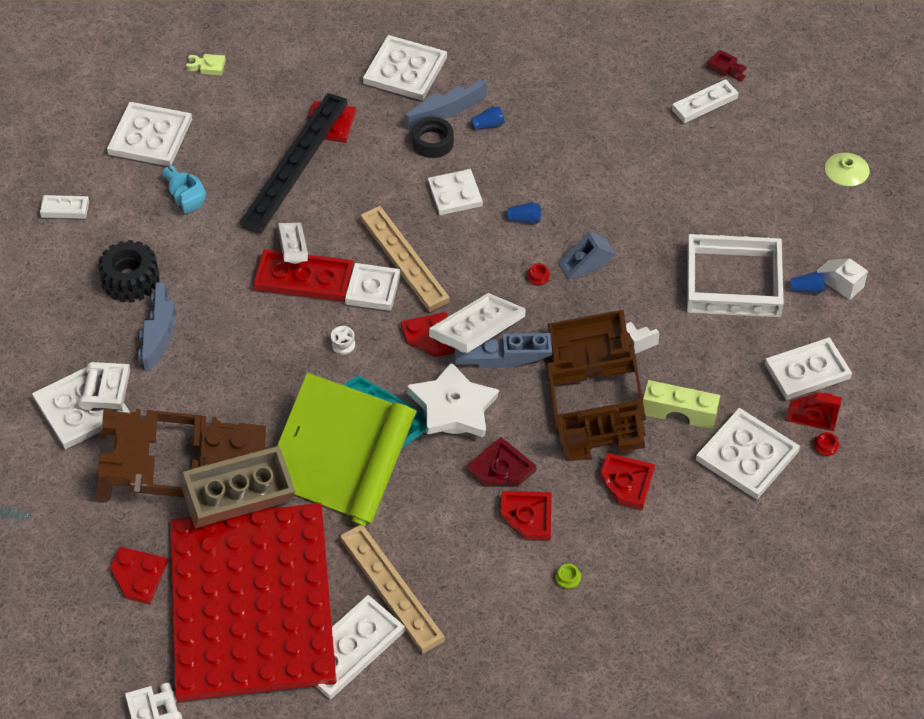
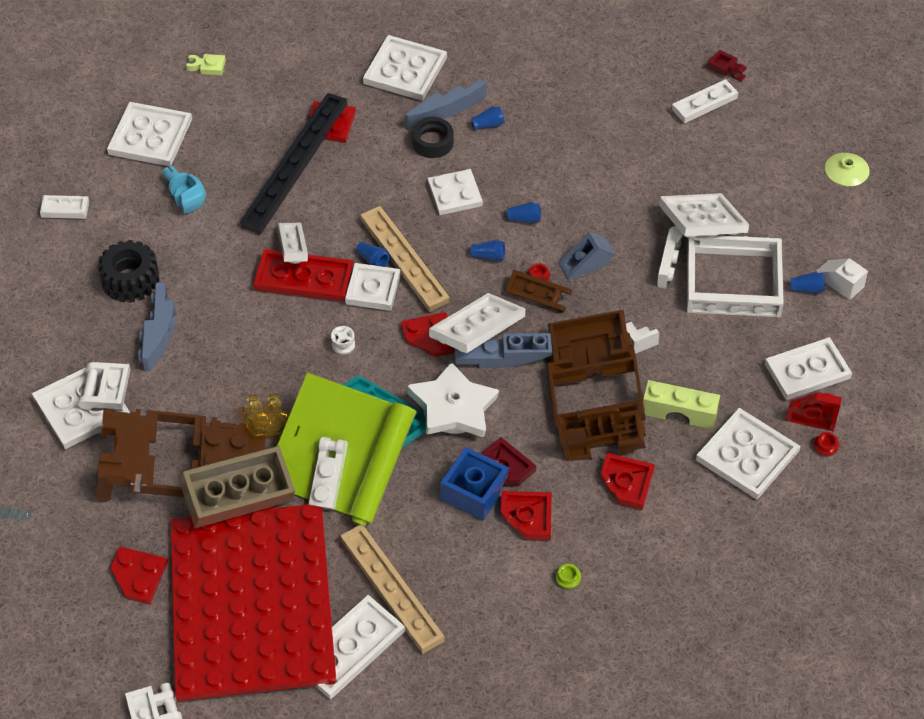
none -> clear yellow plate [242,394,290,436]
none -> white plate [309,437,348,510]
none -> blue cone [356,242,390,267]
none -> blue slope [440,447,509,521]
none -> blue cone [471,239,506,262]
none -> reddish brown hinge [505,270,573,312]
none -> white plate [657,226,682,289]
none -> white plate [658,193,749,238]

